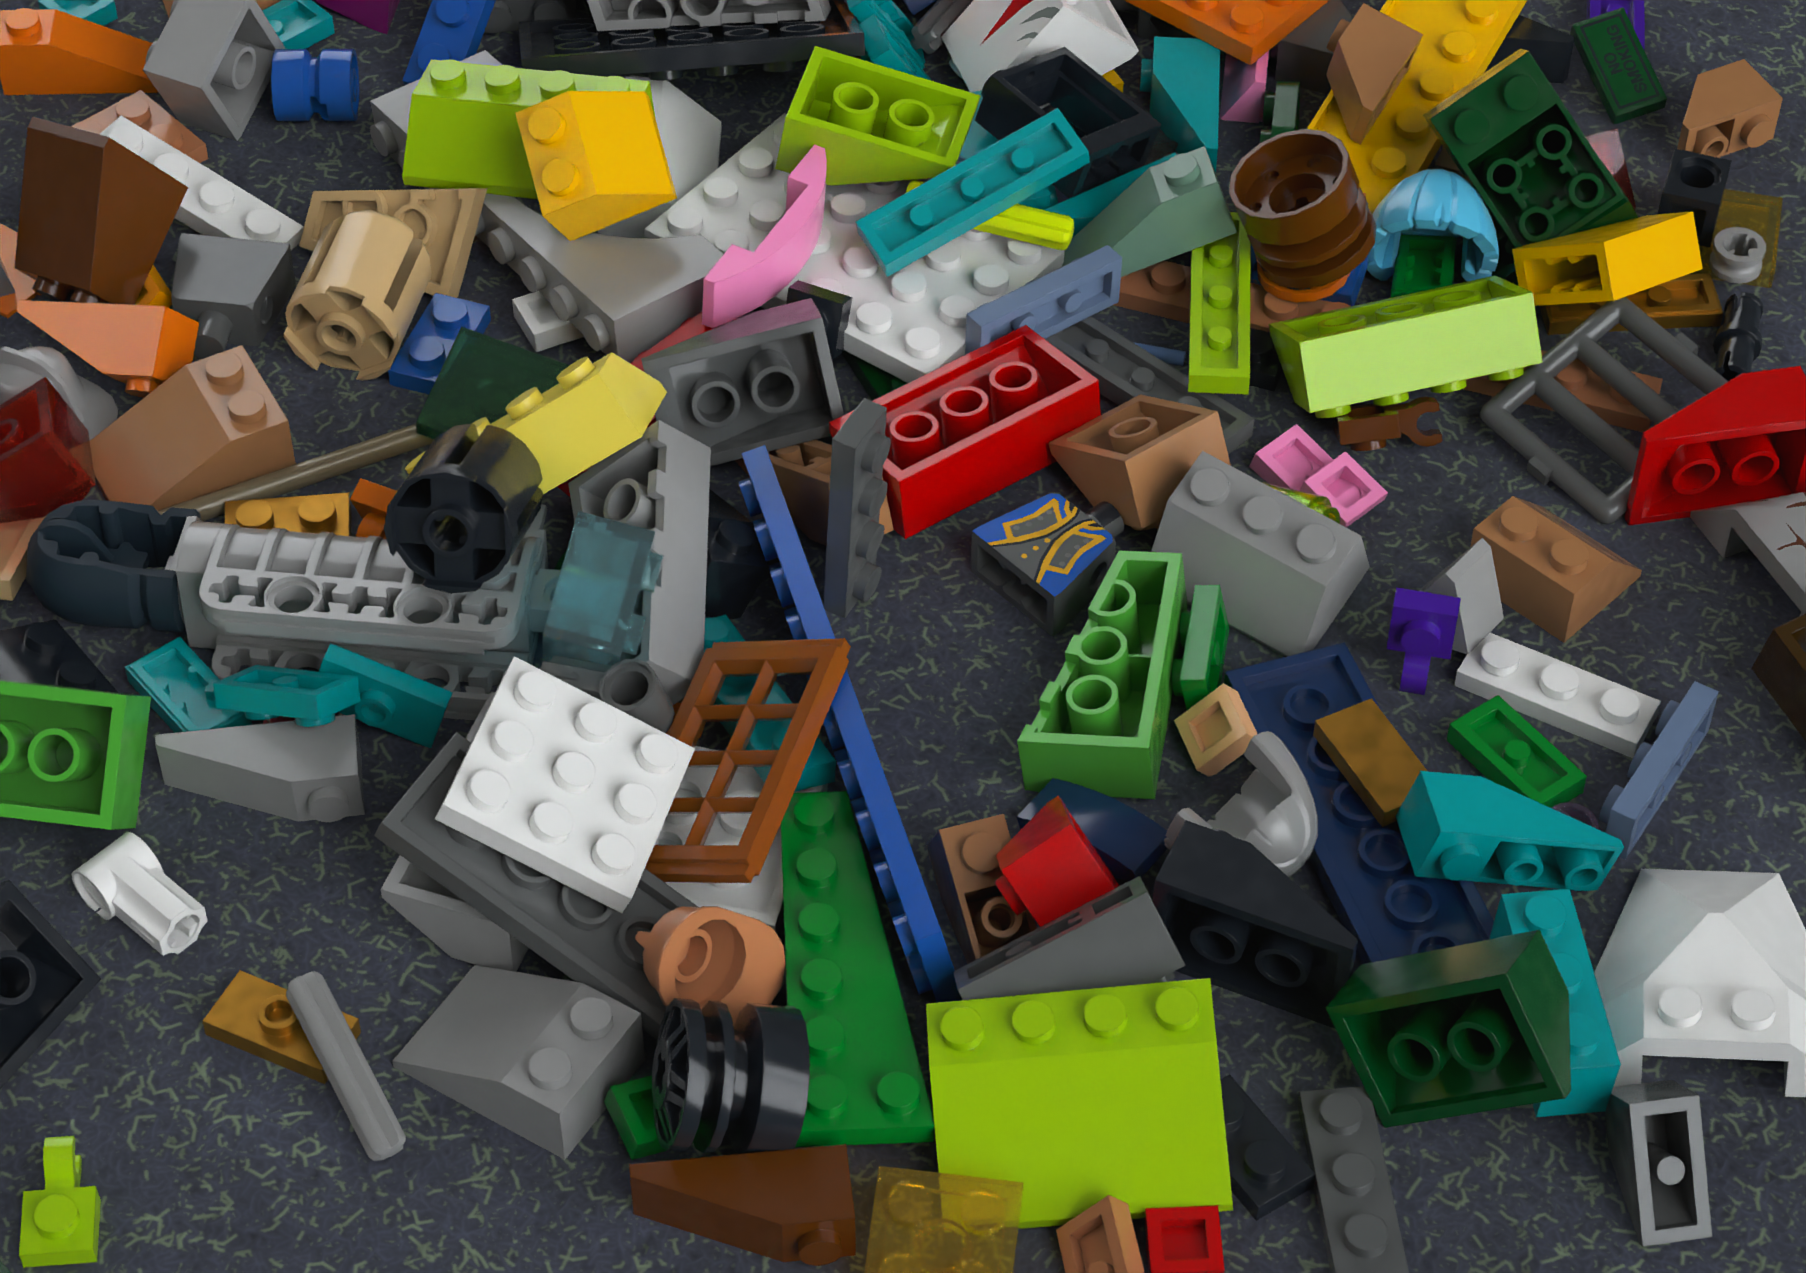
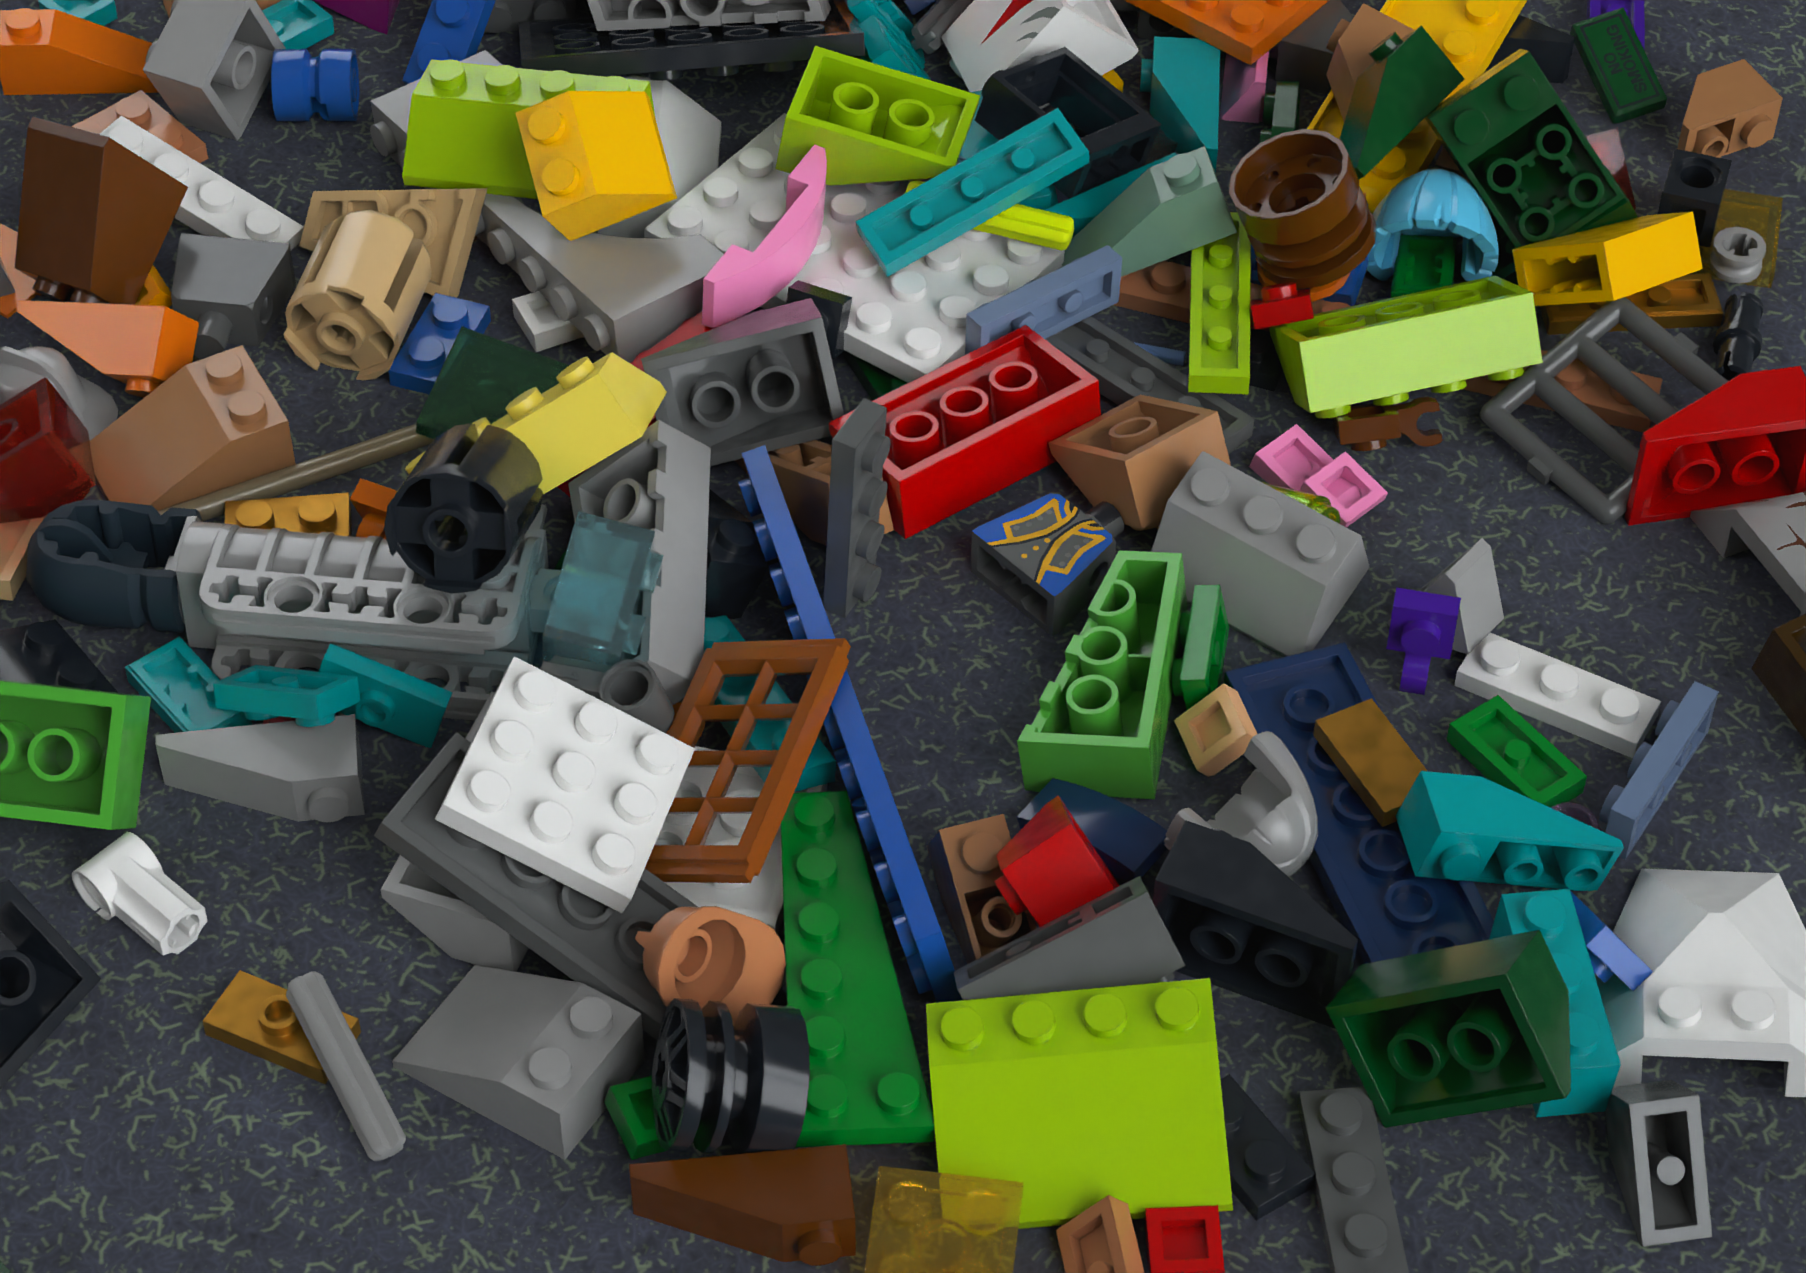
lime plate [19,1136,101,1268] -> none
medium nougat slope [1470,496,1642,643] -> none
none -> red plate [1251,282,1314,330]
none -> dark green slope [1340,25,1465,179]
none -> plate [1567,888,1653,991]

